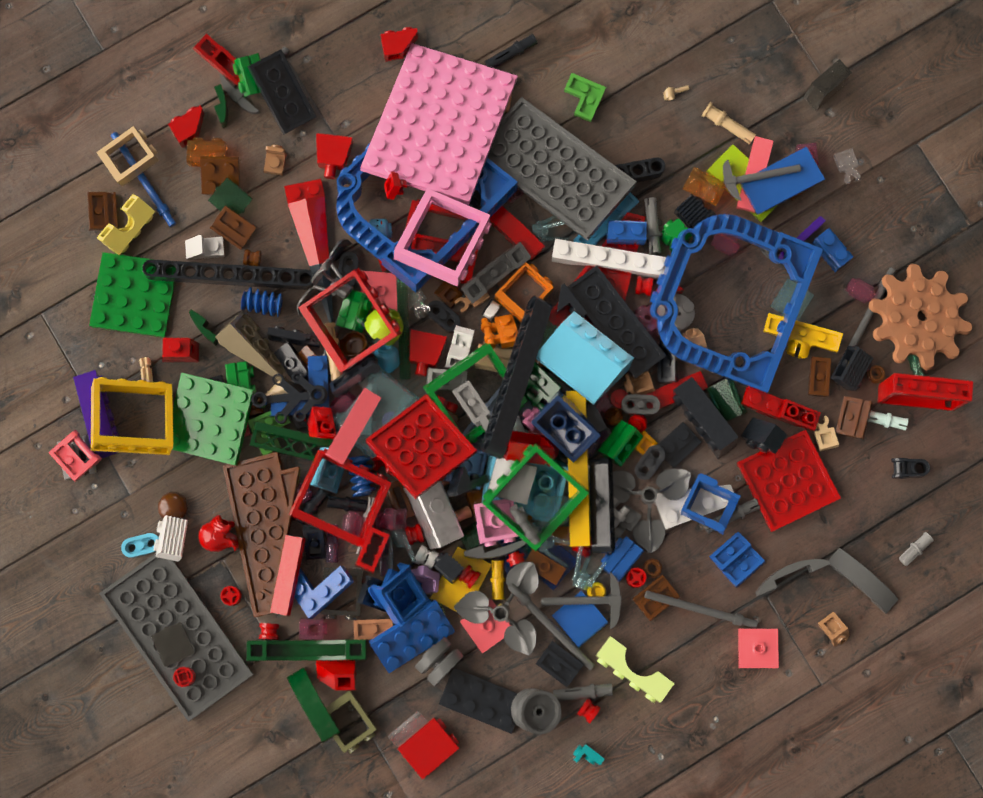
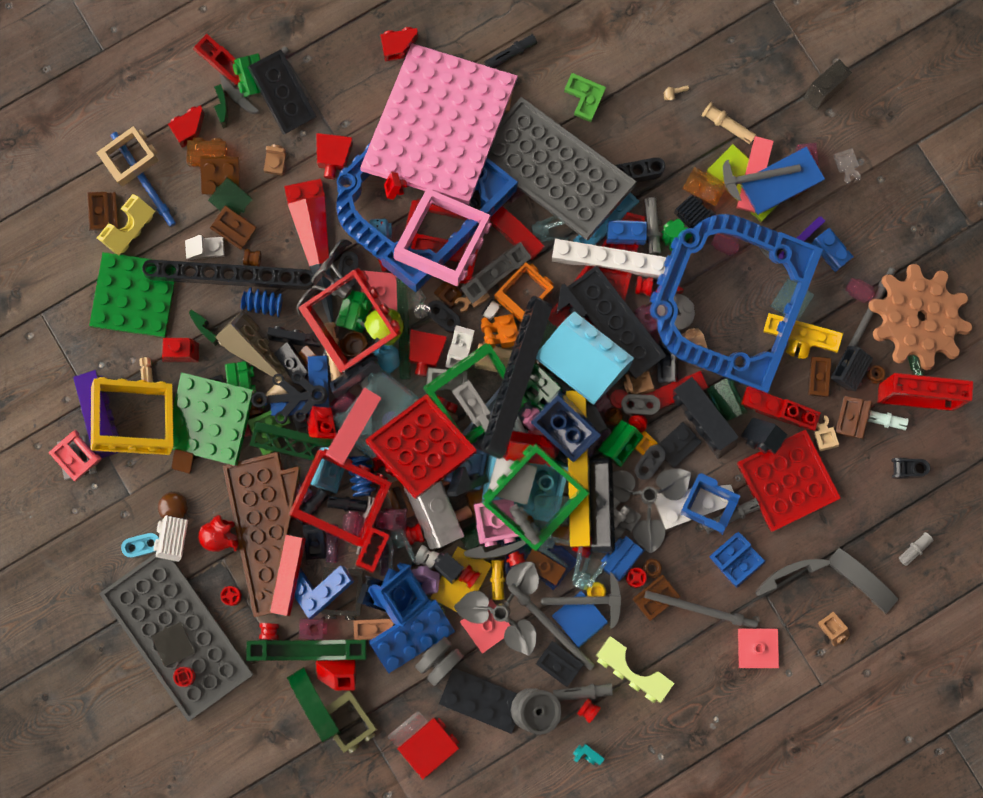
none -> reddish brown slope [171,449,195,474]

